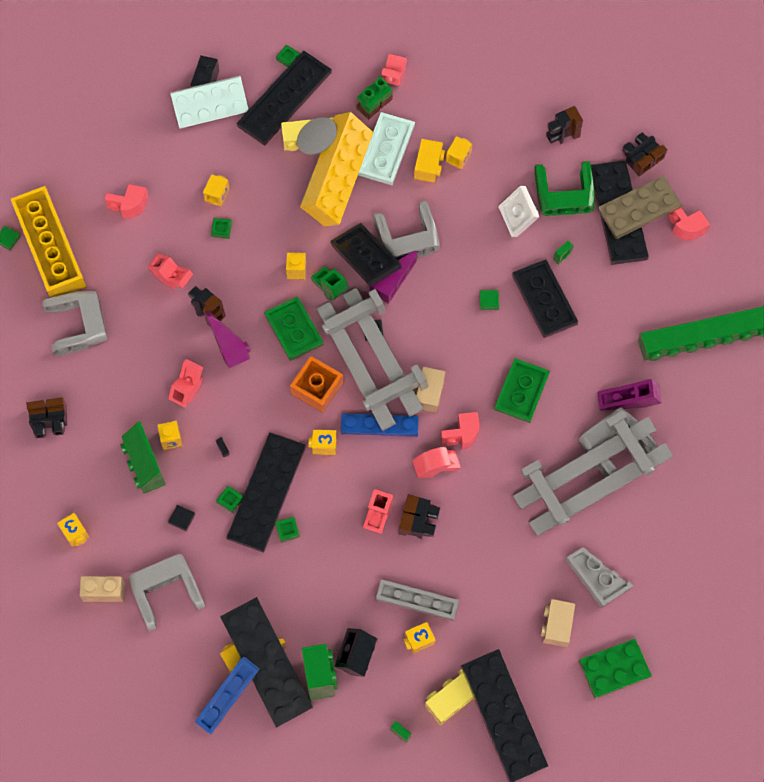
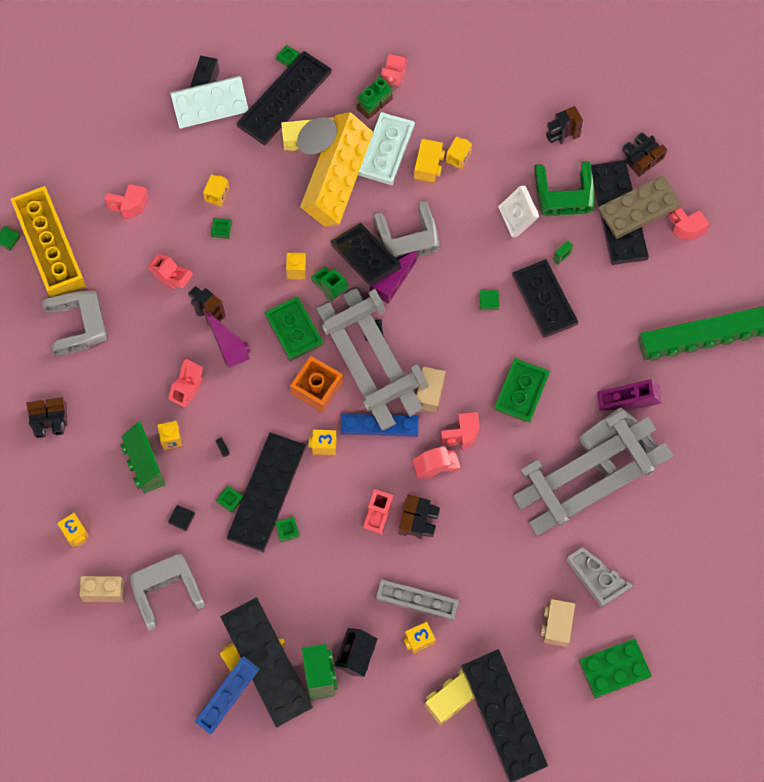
green tile [390,721,411,743] -> none

